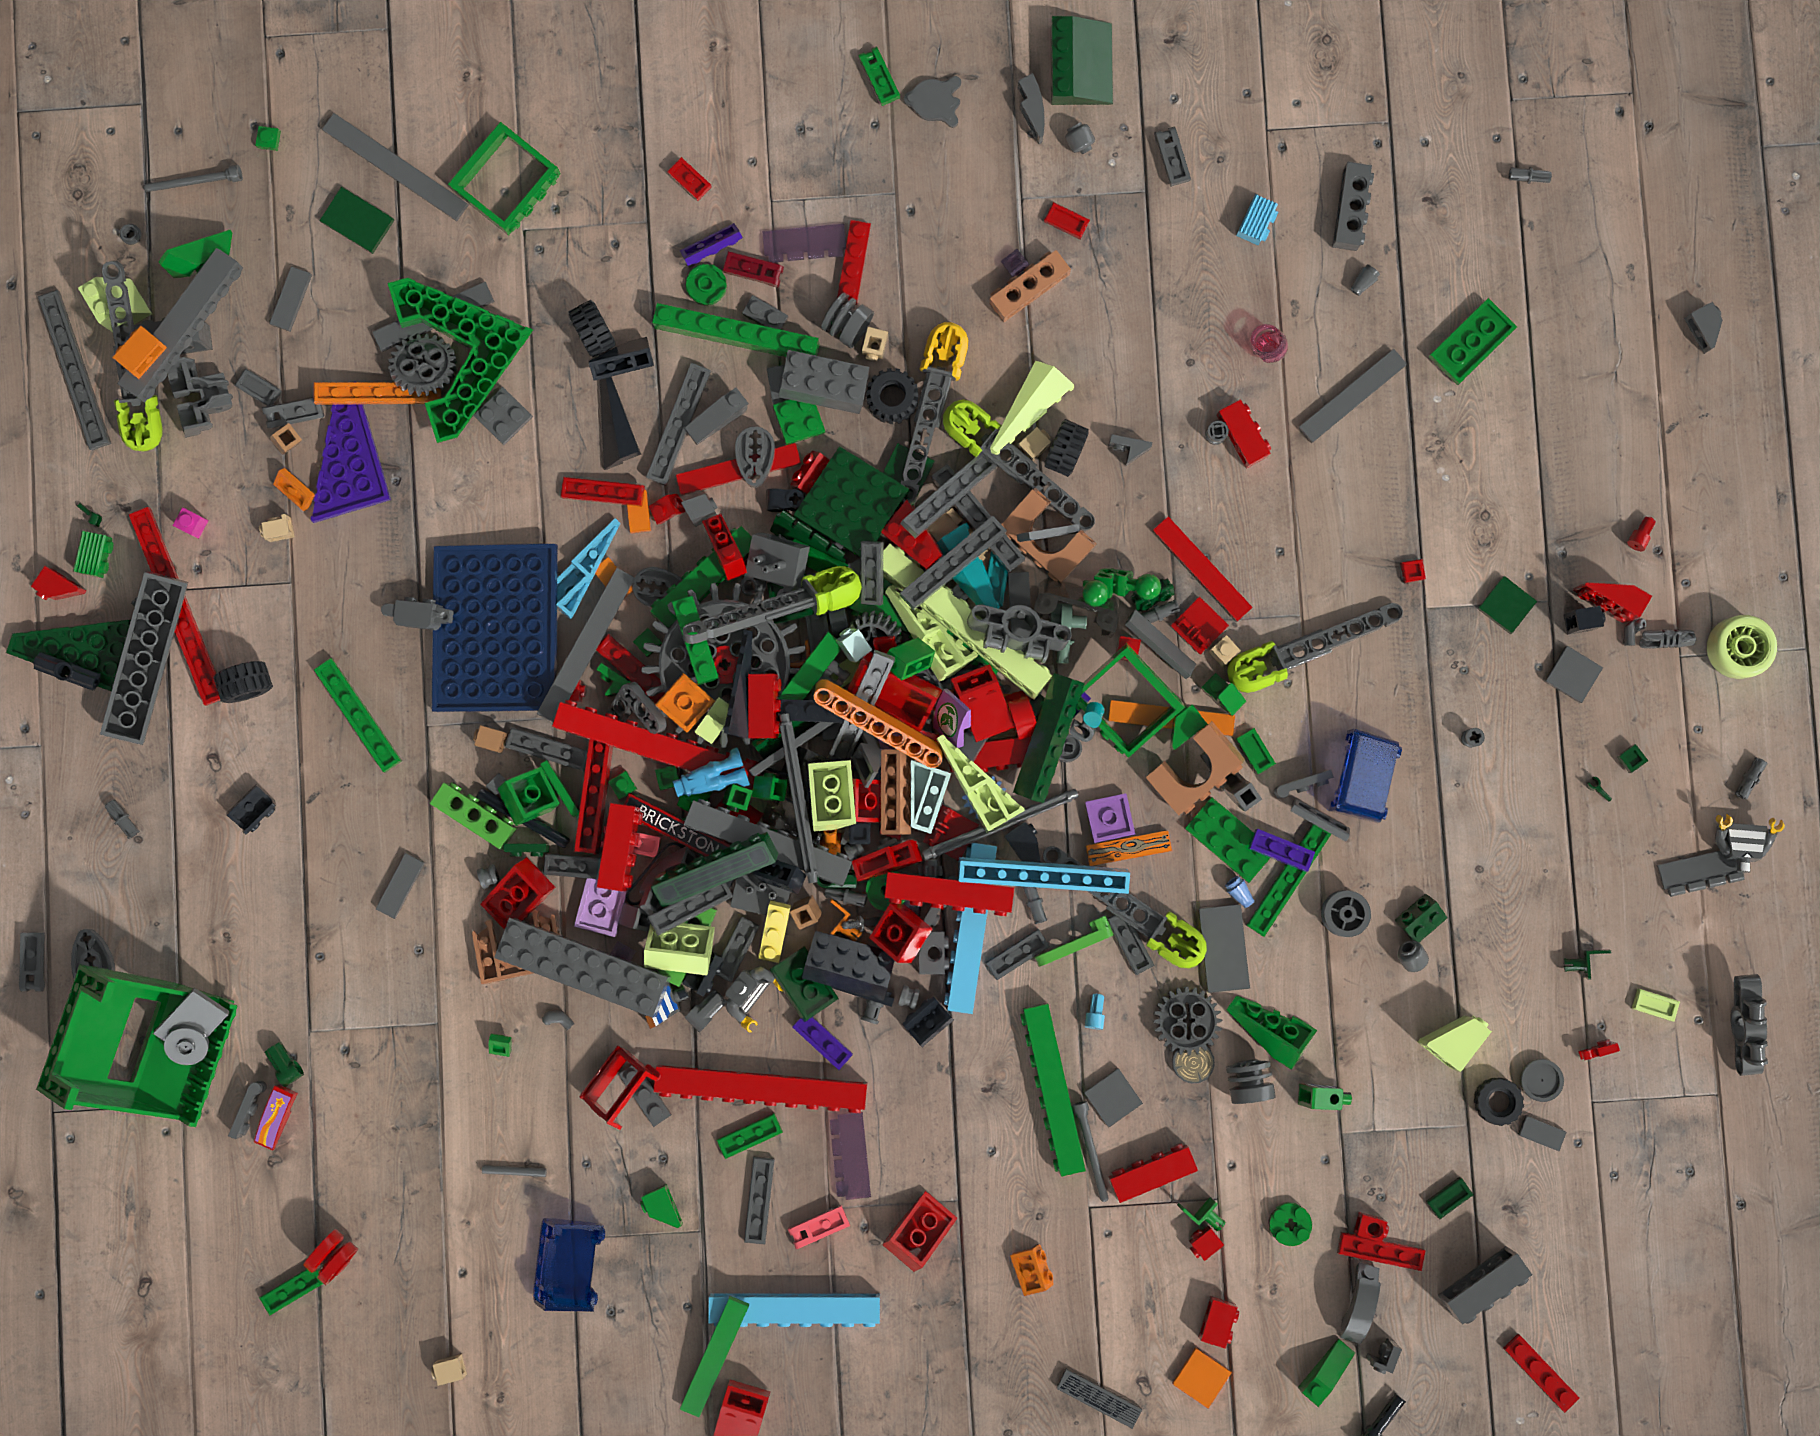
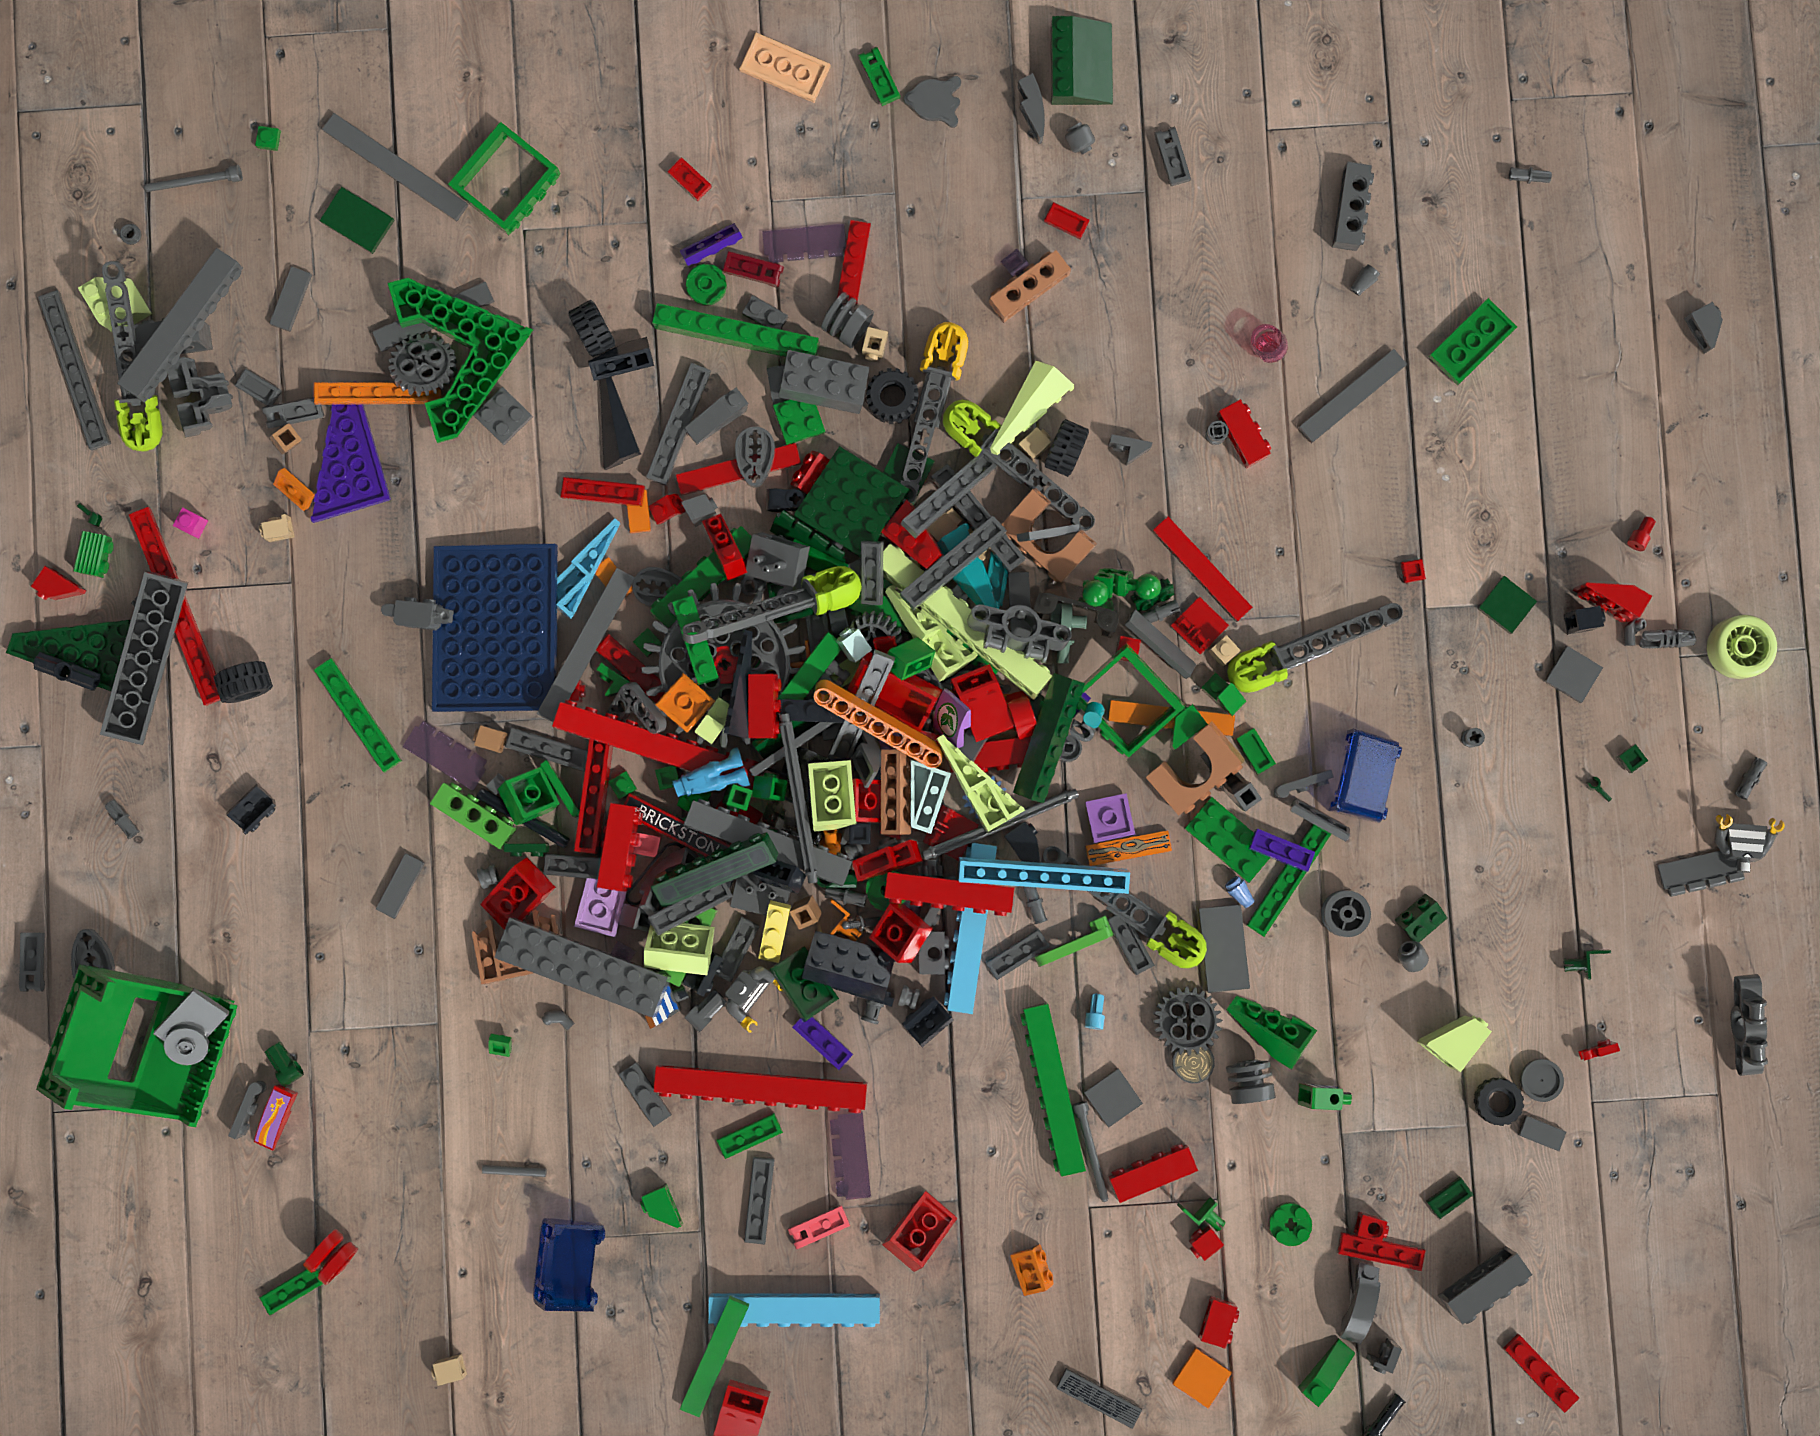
orange brick [112,326,167,379] -> none
green wedge [159,230,233,278] -> none
red piece [579,1045,661,1130] -> none
medium azure brick [1236,194,1278,246] -> none
yellowish green tile [1631,988,1680,1022] -> none
none -> clear purple windscreen [403,721,487,791]
none -> light nougat tile [739,33,831,103]

